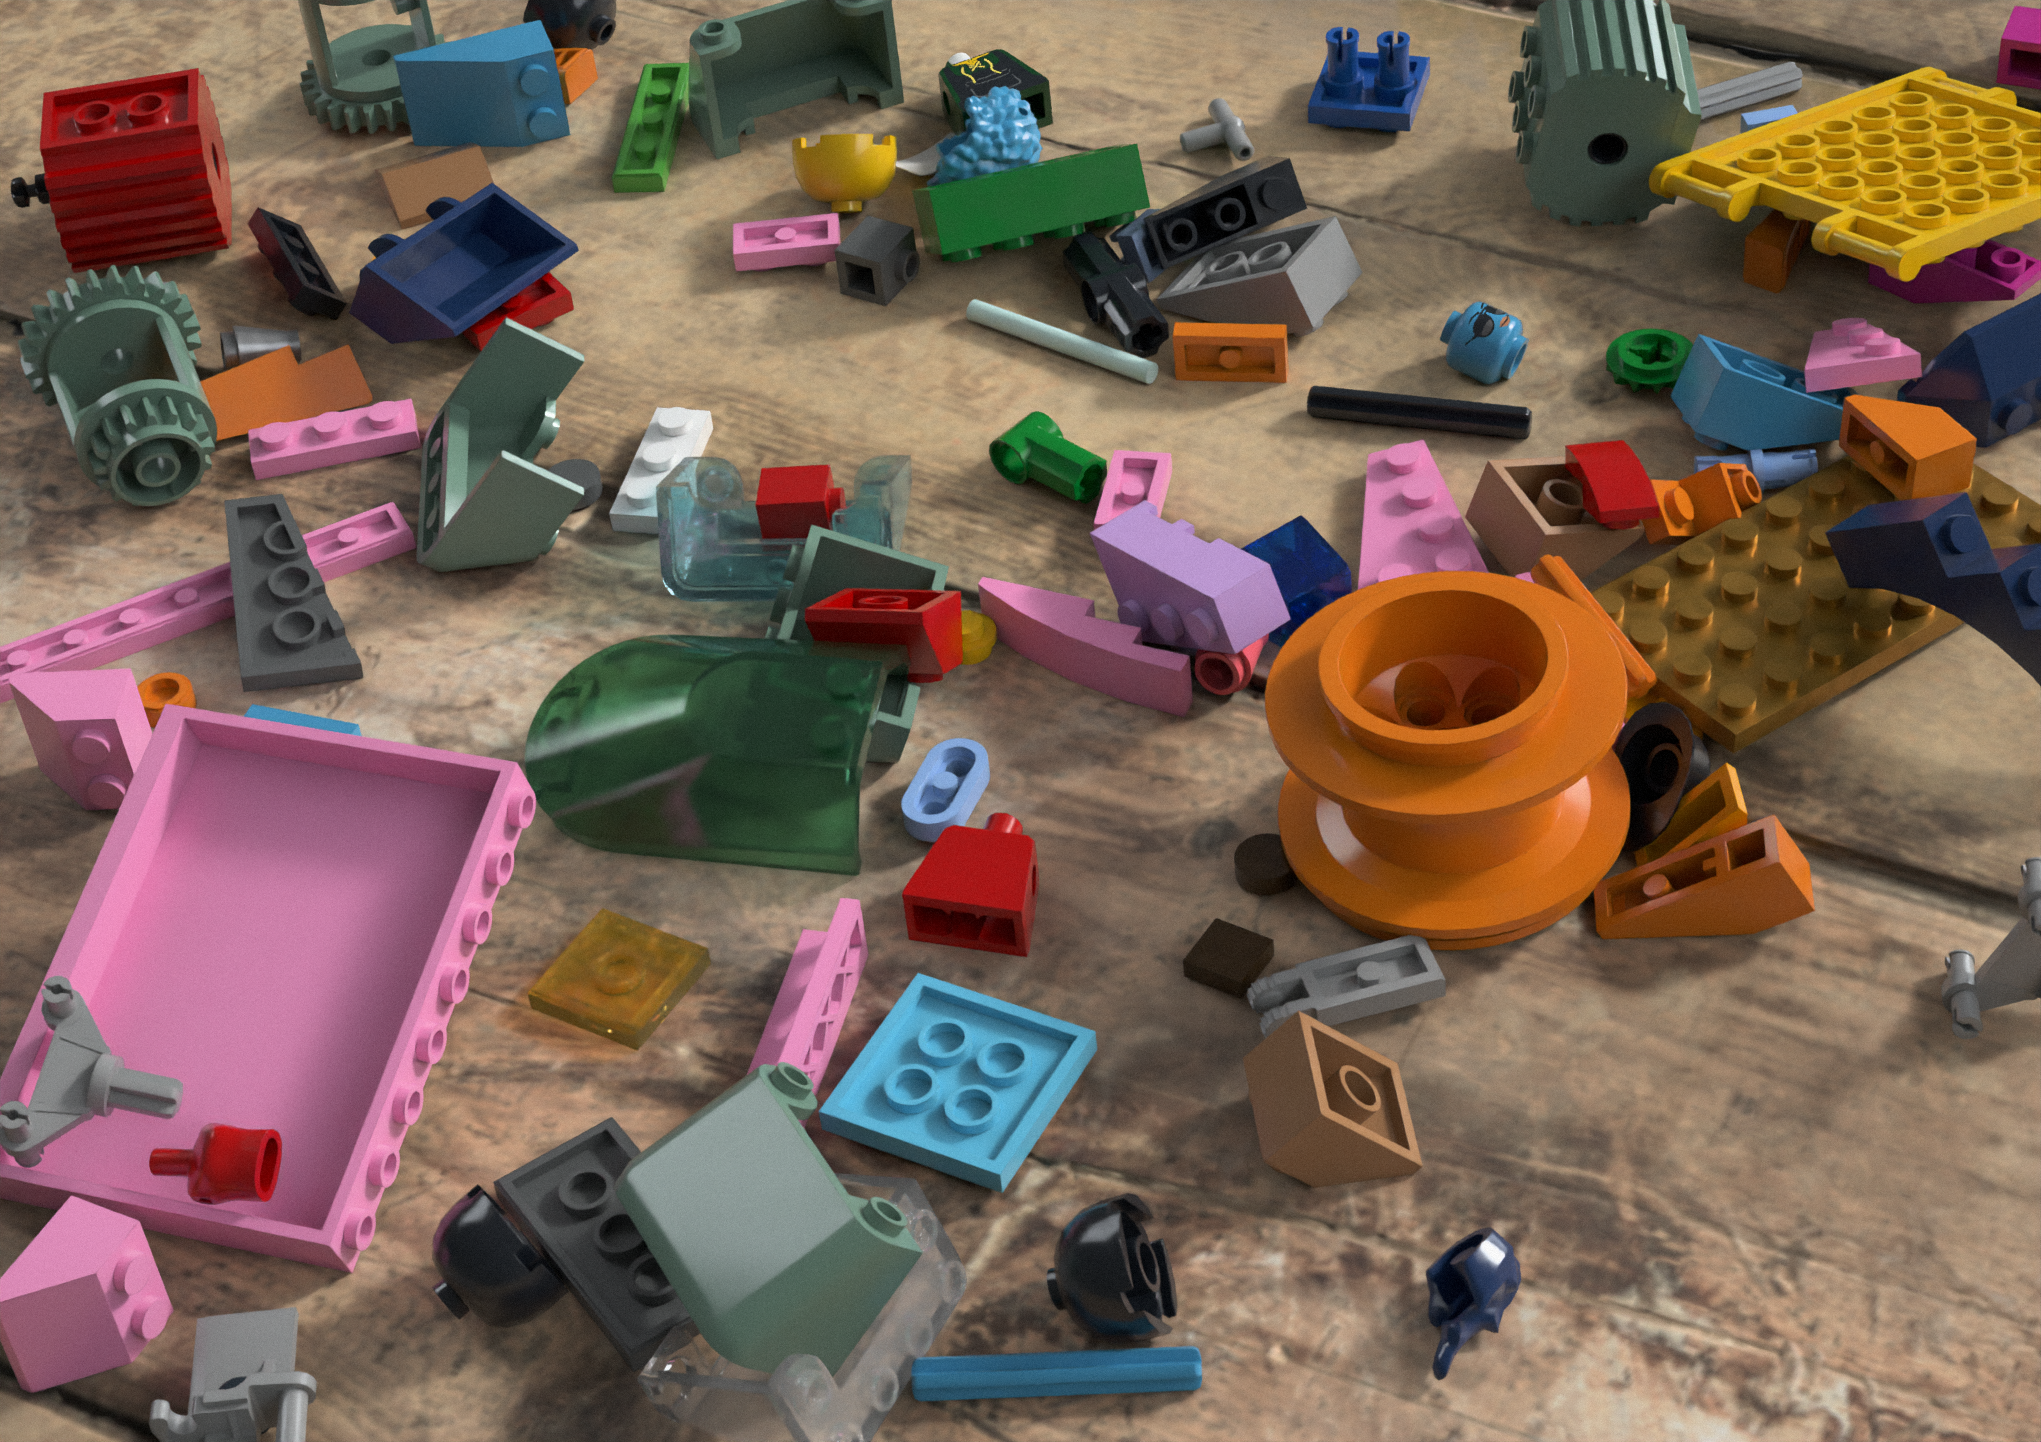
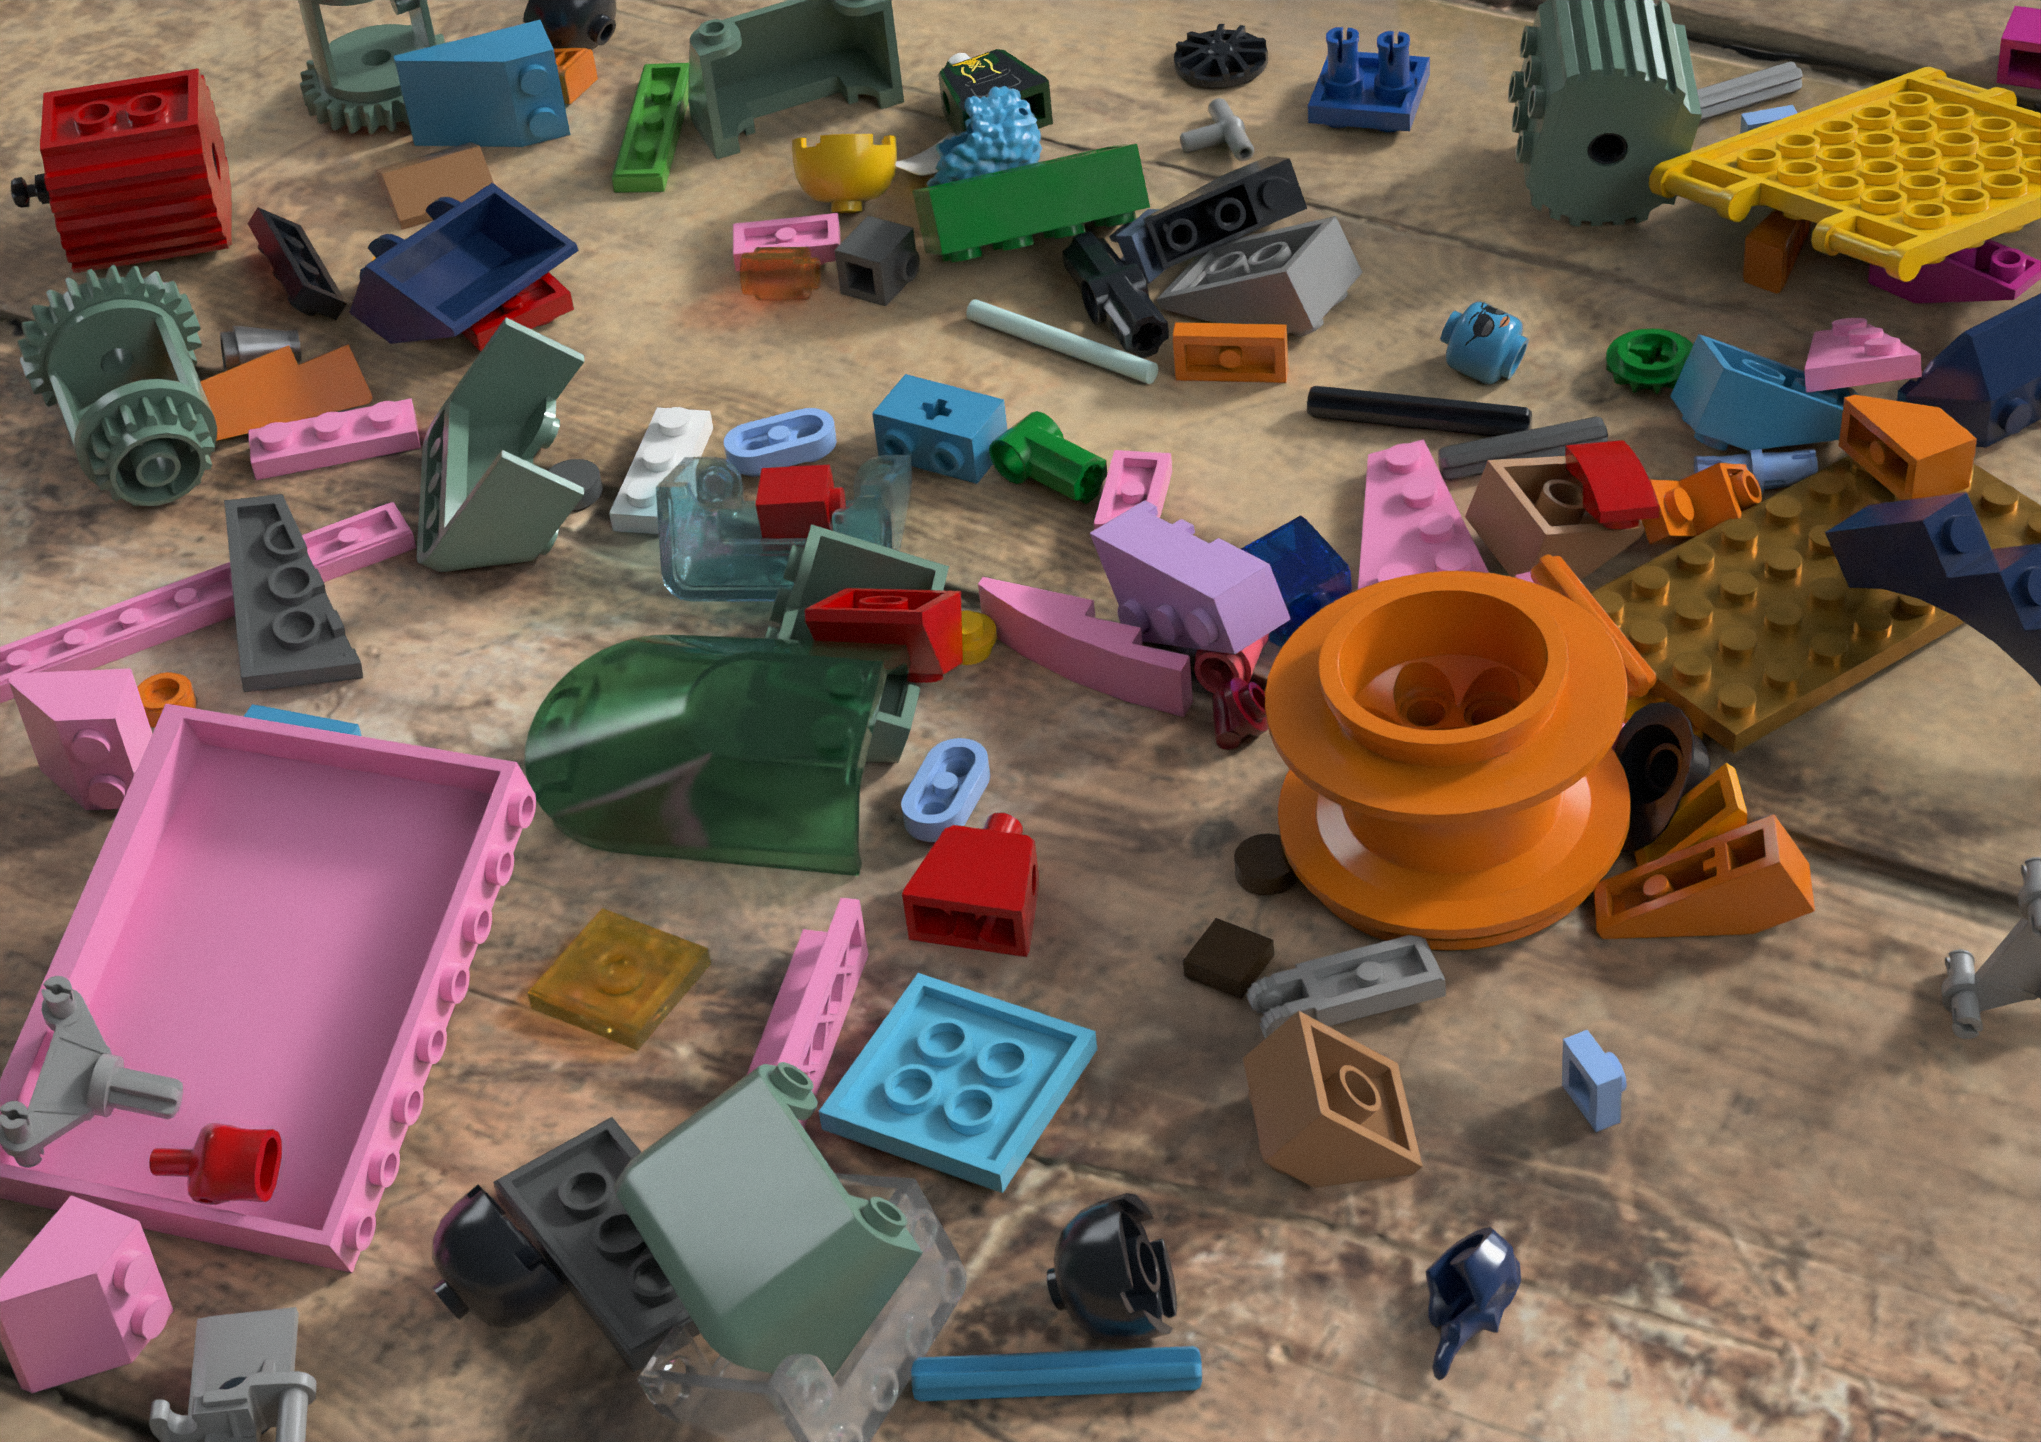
none -> light blue plate [724,408,837,477]
none -> clear orange brick [740,246,821,301]
none -> dark azure brick [872,374,1008,484]
none -> black wheel [1174,24,1268,88]
none -> dark red plate [1212,678,1268,750]
none -> dark grey axle [1438,416,1608,481]
none -> light blue plate [1562,1030,1627,1132]

